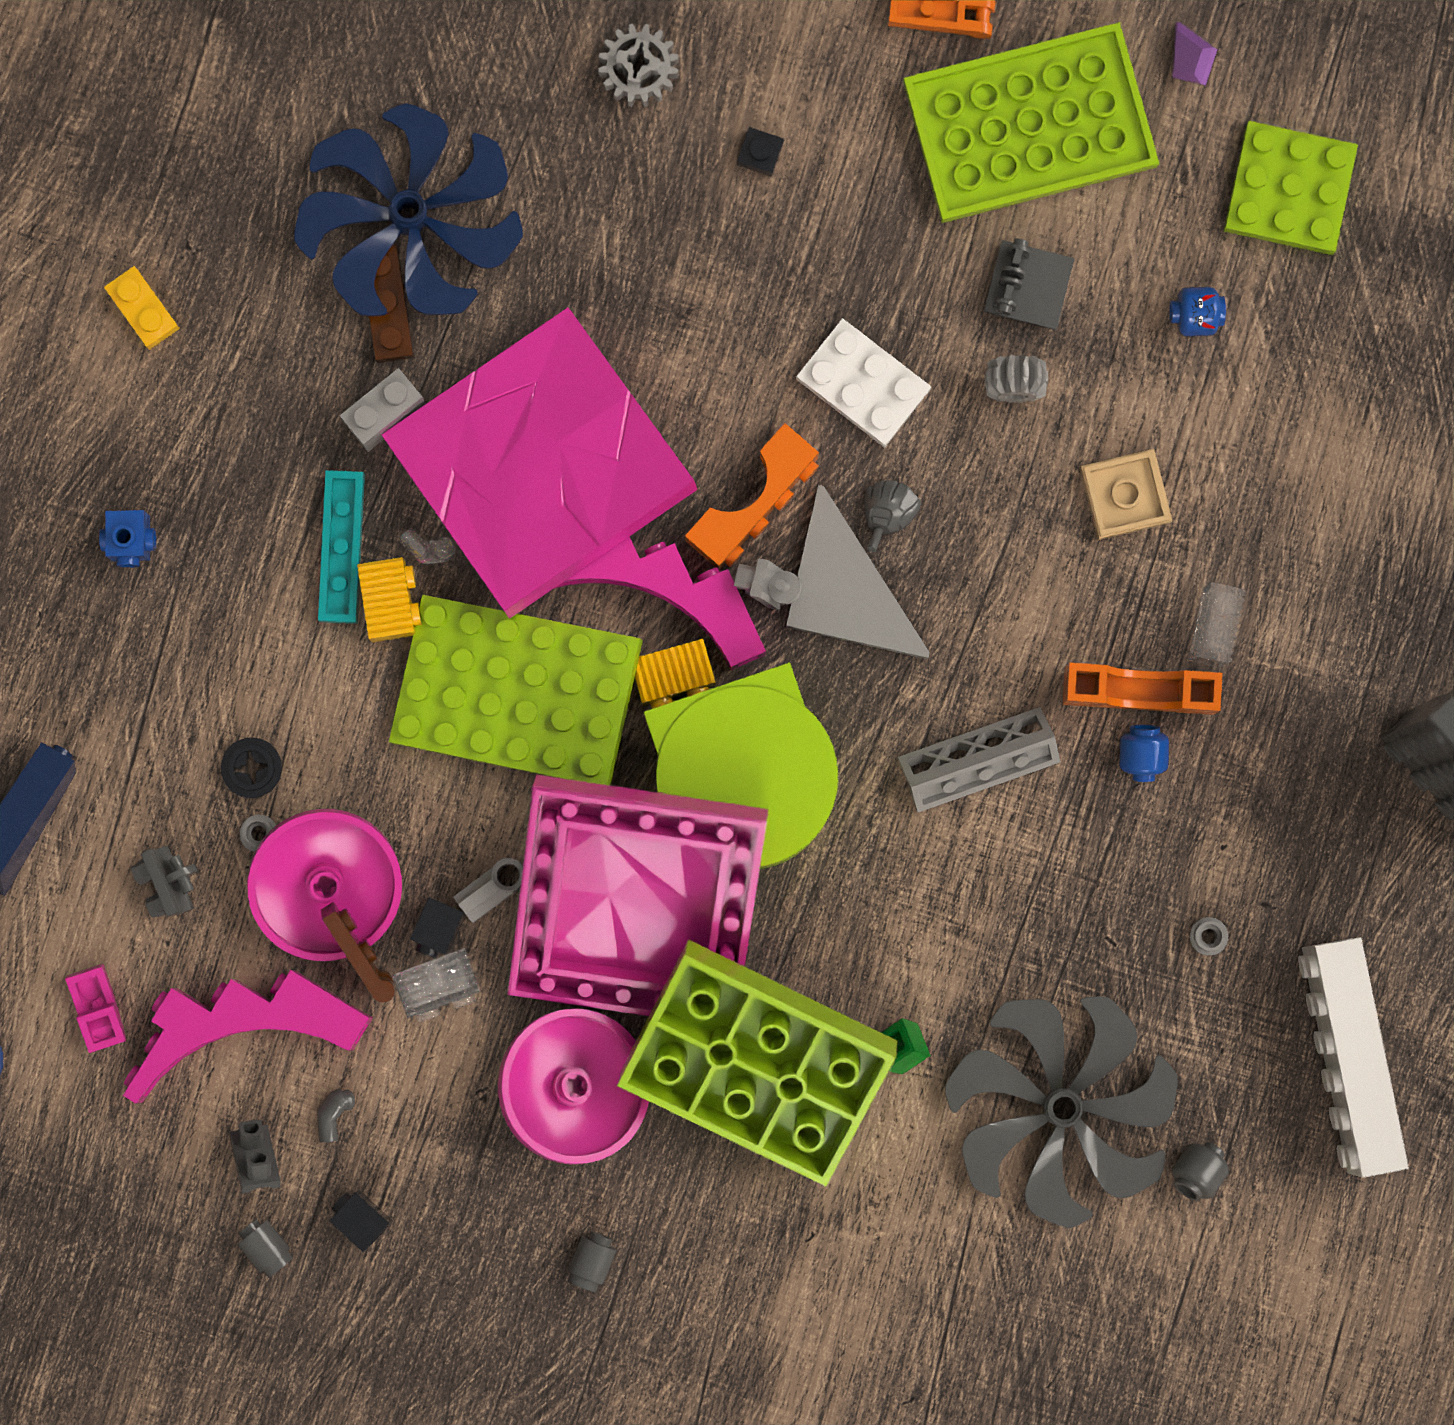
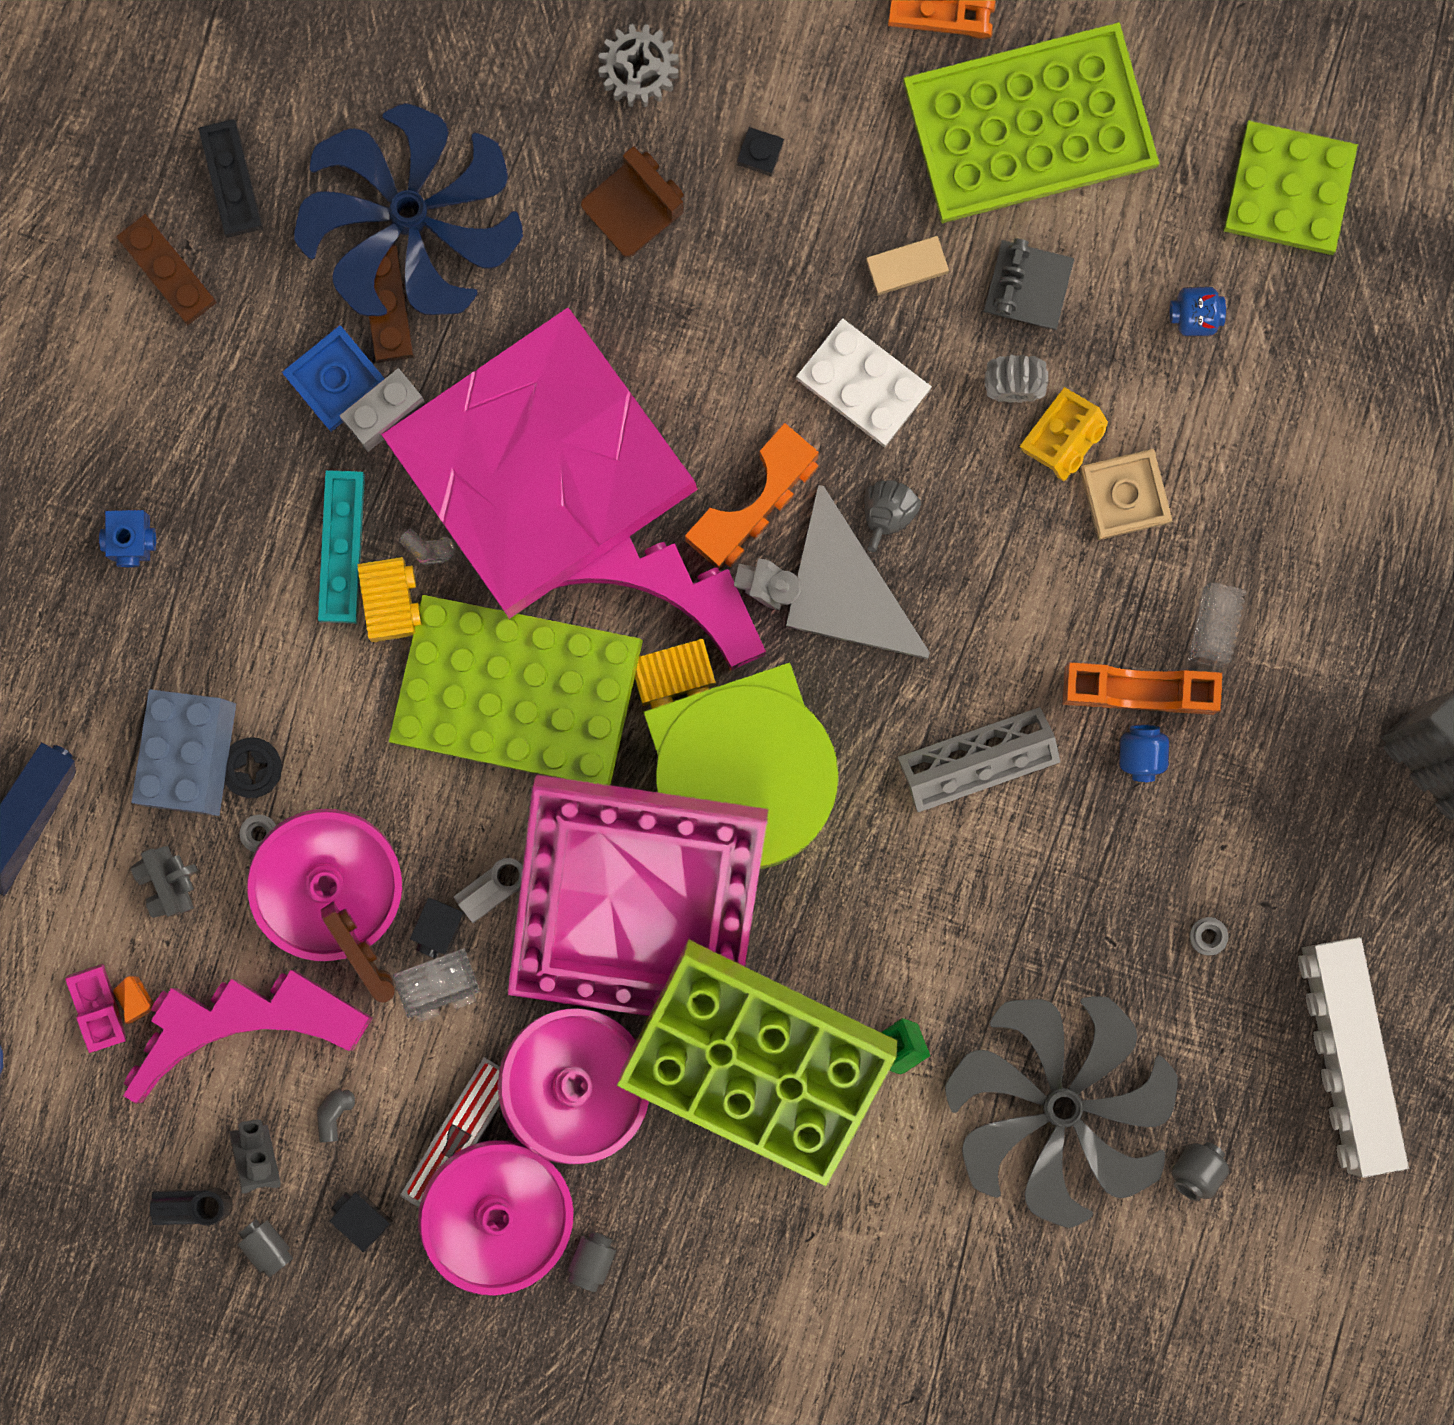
yellow plate [104,266,180,350] -> none
medium lavender piece [1172,22,1217,86] -> none
none -> orange slope [113,976,154,1024]
none -> reddish brown plate [116,214,217,326]
none -> sand blue brick [131,689,236,816]
none -> black piece [150,1188,232,1226]
none -> black plate [198,119,263,238]
none -> blue plate [282,325,385,432]
none -> slope [400,1057,500,1207]
none -> dark pink dish [418,1140,573,1295]
none -> reddish brown bracket [581,146,684,258]
none -> tan tile [866,236,949,296]
none -> yellow bracket [1020,387,1108,481]

